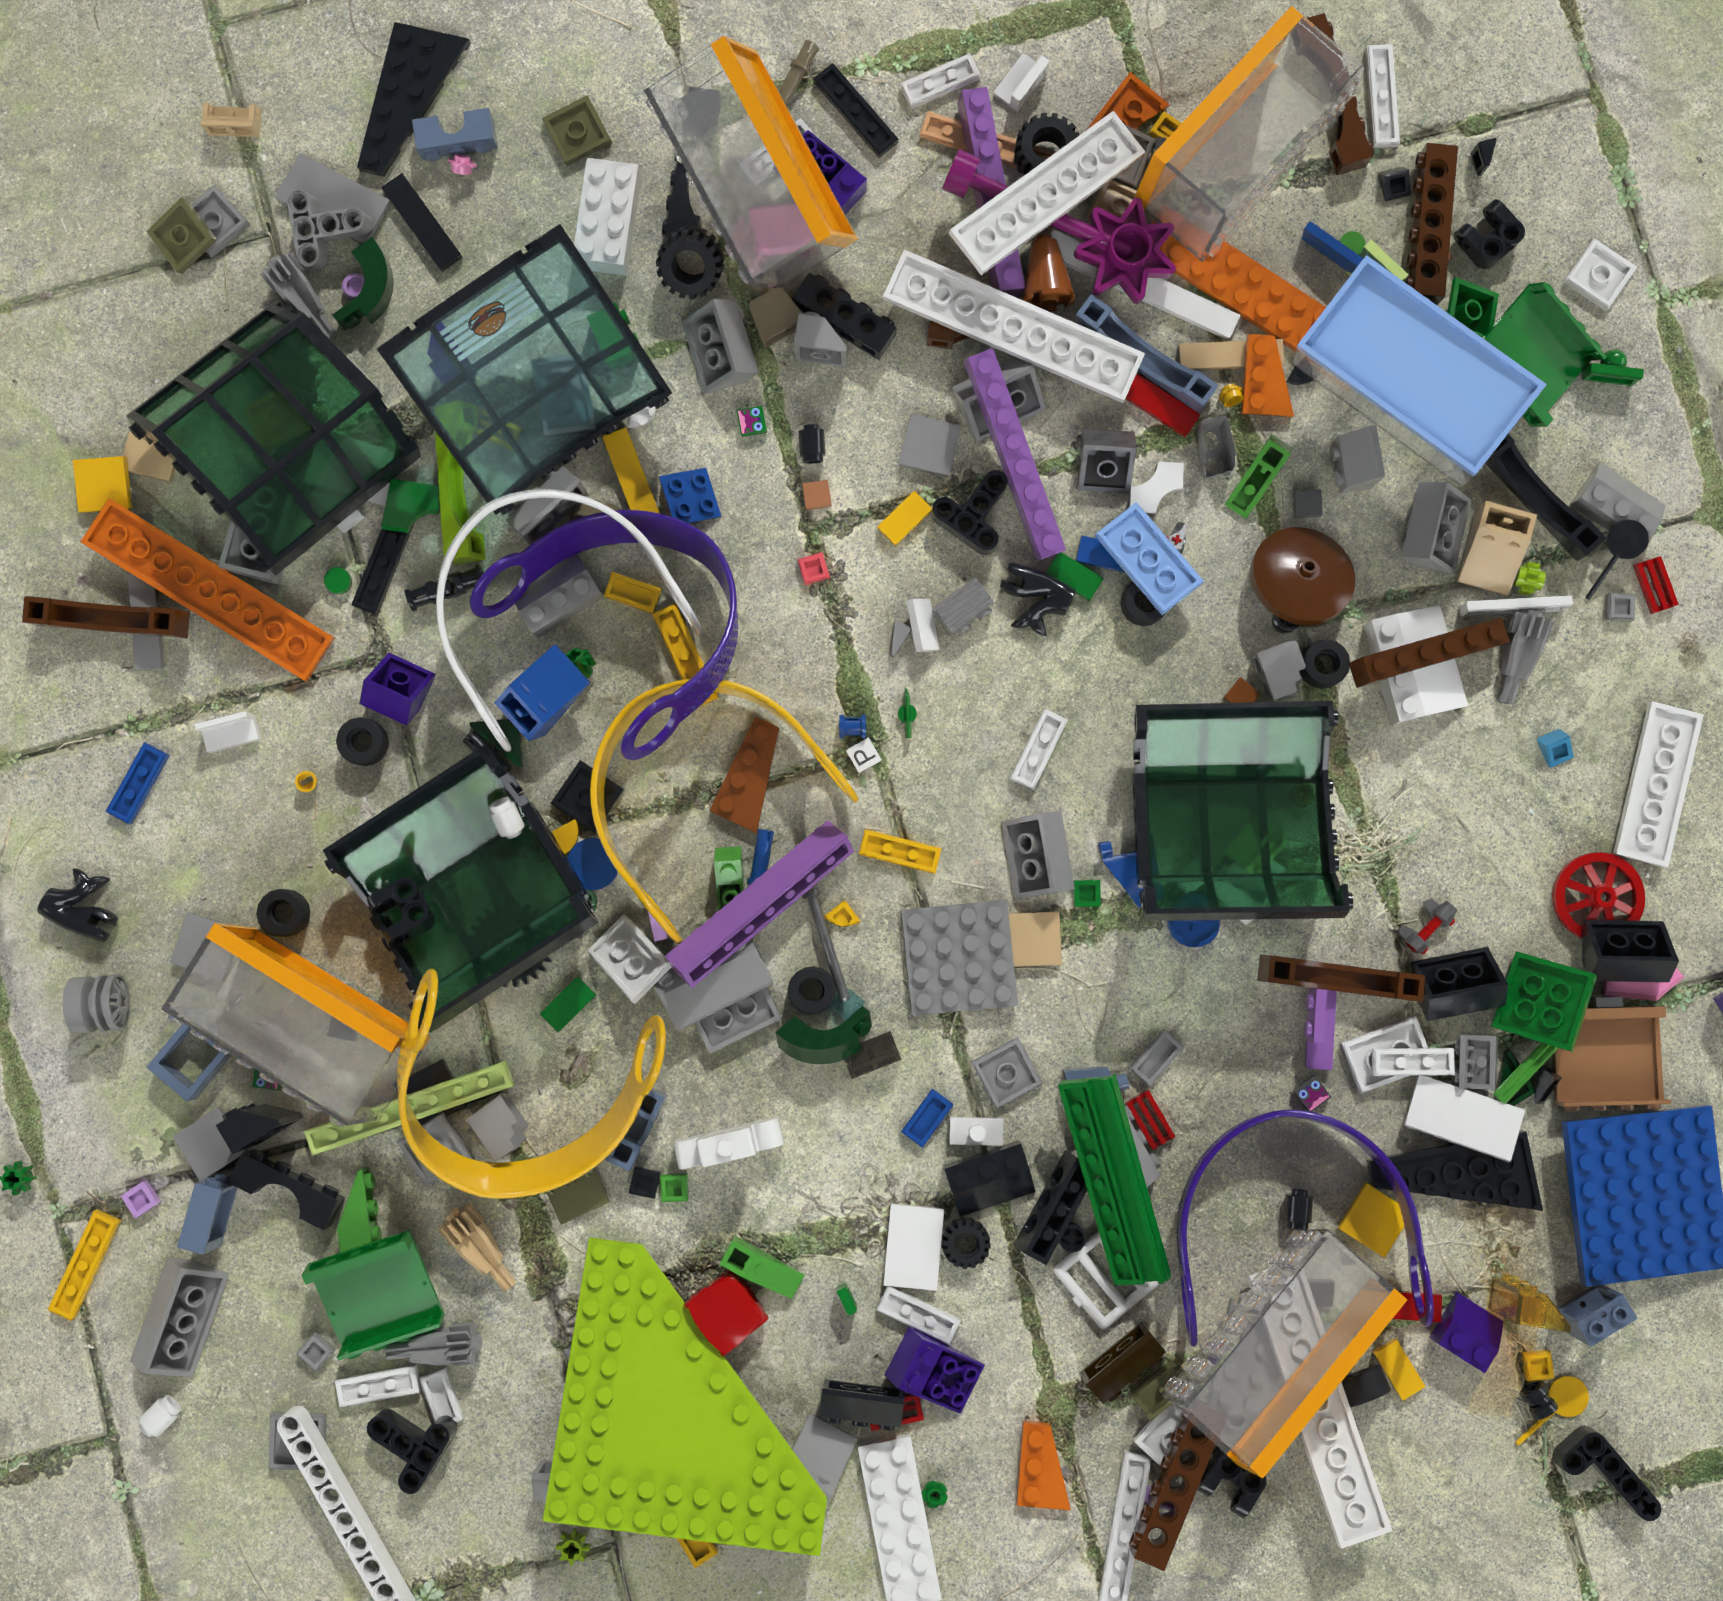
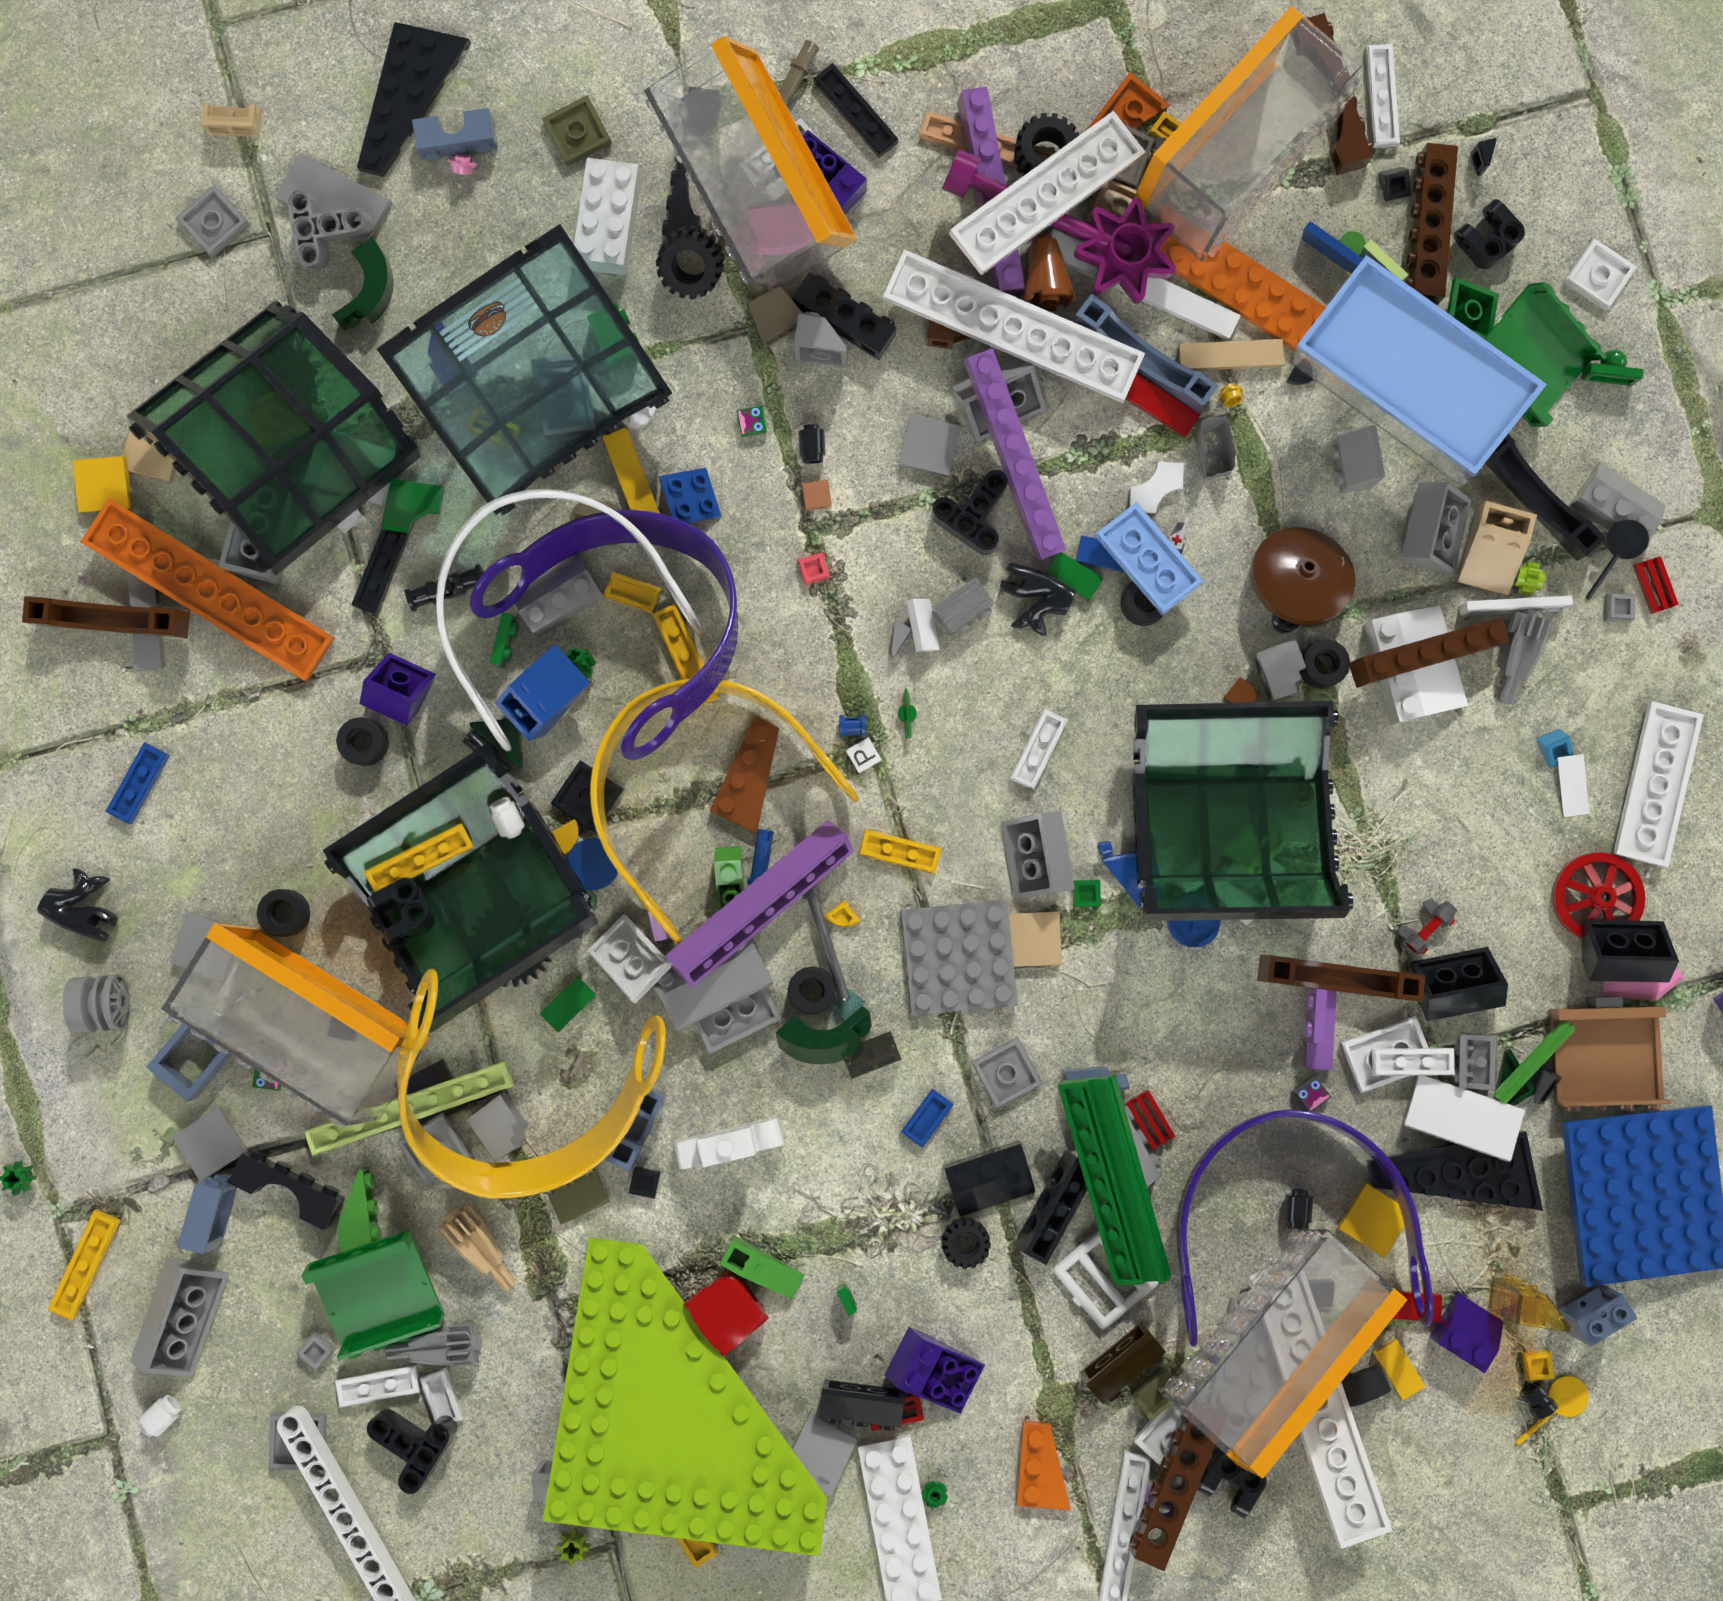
lavender tile [121,1180,161,1218] -> none
olive tile [146,197,217,274] -> none
white panel [194,711,261,753] -> none
black slope [216,1103,304,1154] -> none
light grey piece [260,252,337,340] -> none
yellow hinge [295,770,318,792] -> none
green tile [324,567,352,595] -> none
lavender tile [342,273,364,300] -> none
black tile [381,173,463,272] -> none
lime arch [433,401,486,565] -> none
light grey slope [506,466,588,545] -> none
bright green tile [660,1173,688,1202] -> none
light grey slope [681,299,759,394] -> none
white tile [876,1286,961,1345] -> none
yellow tile [877,491,932,547] -> none
white tile [883,1203,944,1291] -> none
white tile [900,53,981,110] -> none
white tile [949,1117,1004,1146] -> none
white panel [994,54,1050,112] -> none
black wheel [1059,1222,1086,1253] -> none
flat silver slope [1078,429,1137,493] -> none
light grey tile [1128,1029,1184,1087] -> none
bright green slope [1224,434,1293,519] -> none
orange wing [1241,334,1294,417] -> none
dark grey tile [1293,489,1323,518] -> none
green plate [1491,951,1597,1053] -> none
black beam [1552,1426,1661,1521] -> none
none -> yellow tile [364,823,474,892]
none -> green plate [489,612,519,669]
none -> white sticker [1558,754,1589,817]

